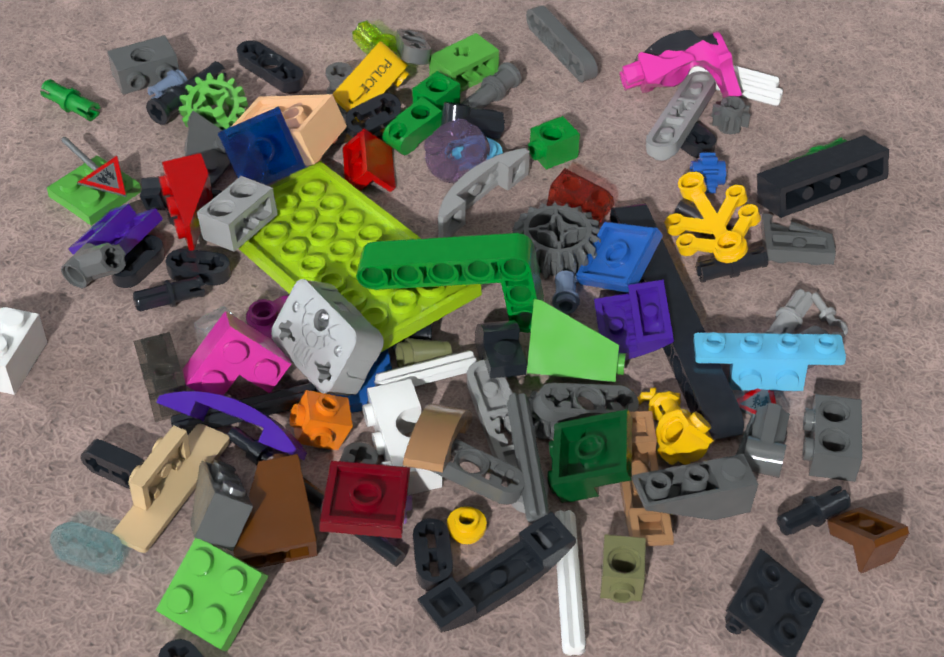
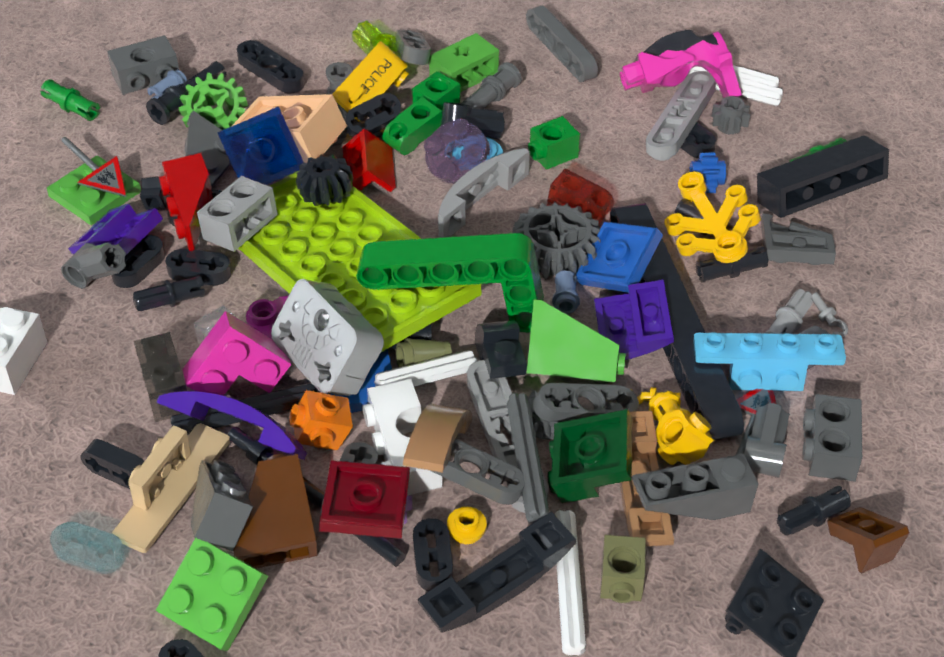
none -> black gear [296,154,354,206]

